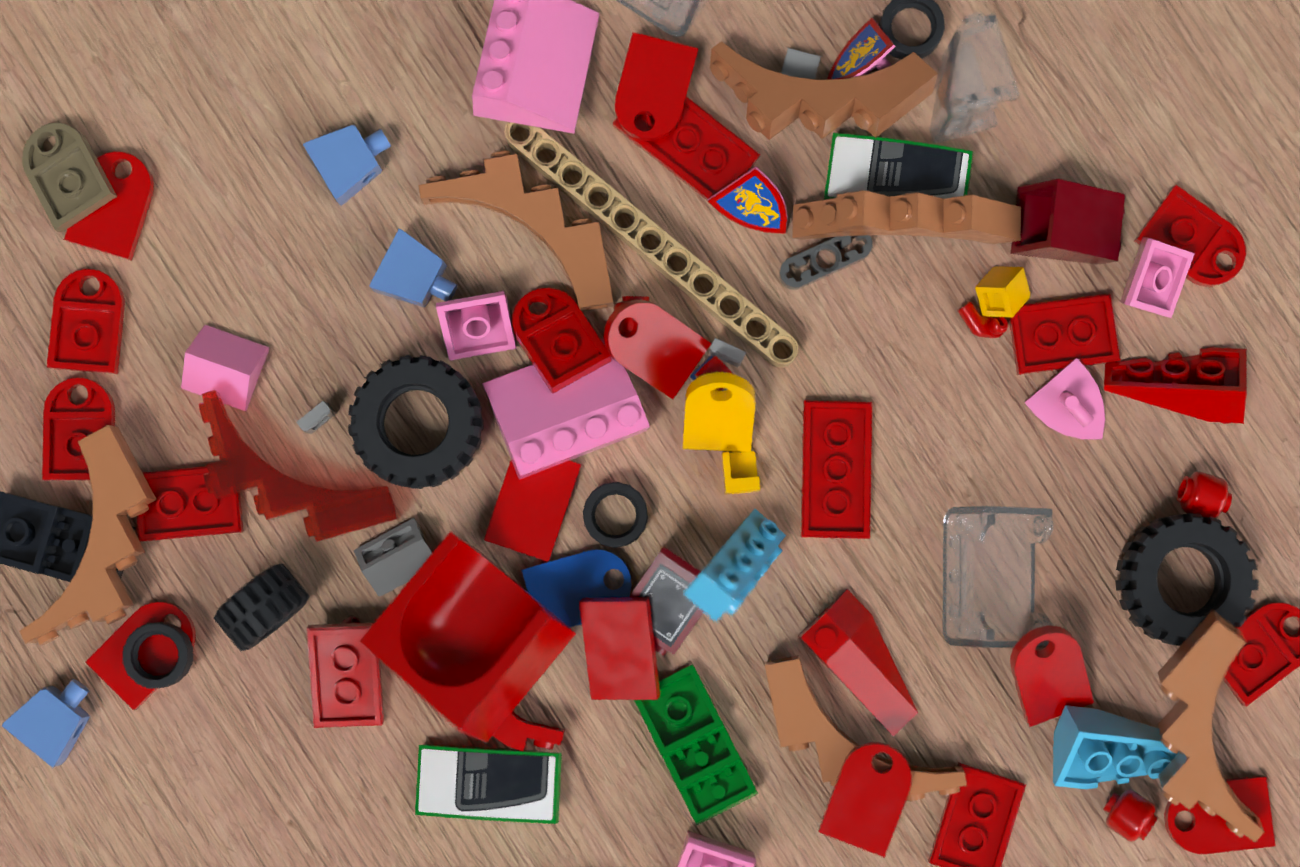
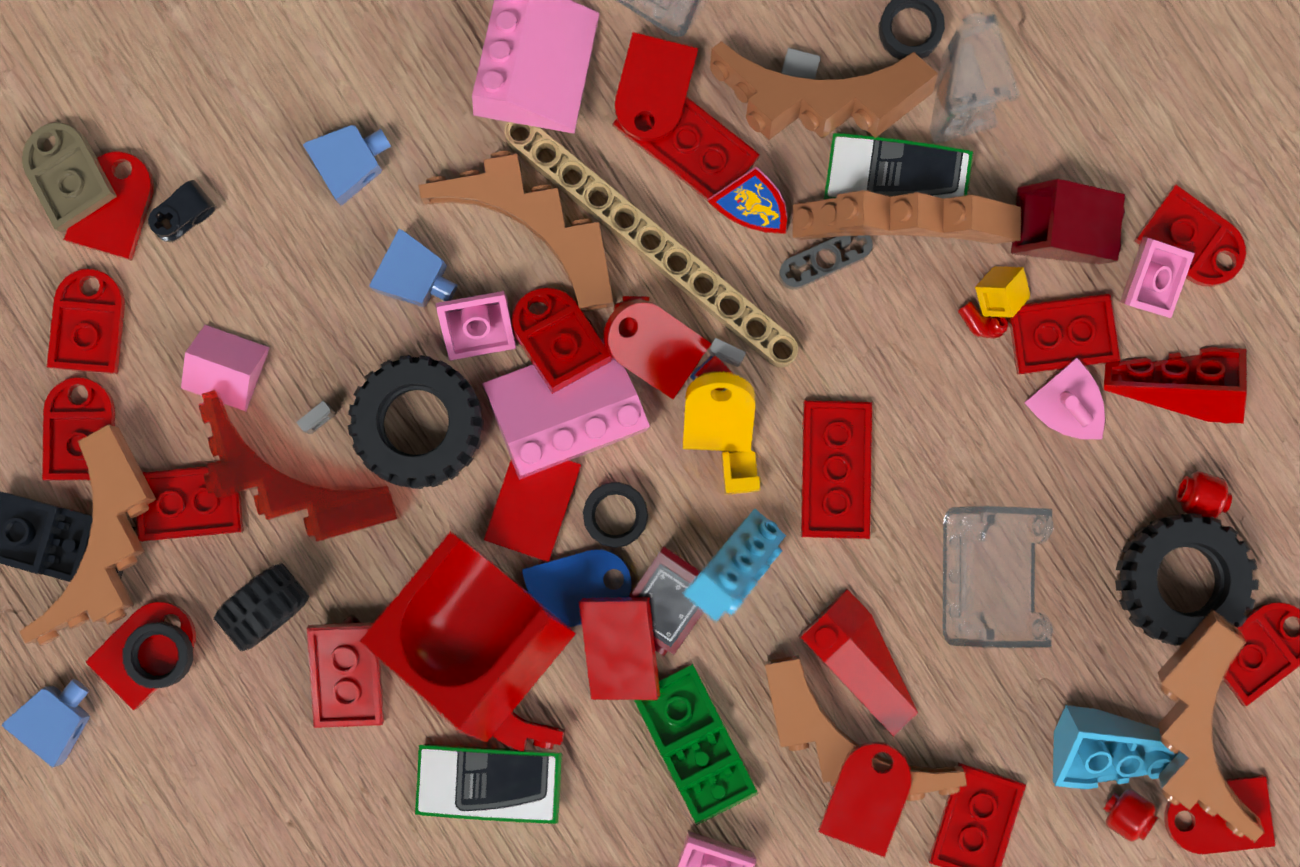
light grey panel [354,518,433,596] -> none
shield [827,18,896,80] -> none
red tile [1010,625,1094,727] -> none
none -> black piece [148,180,216,242]

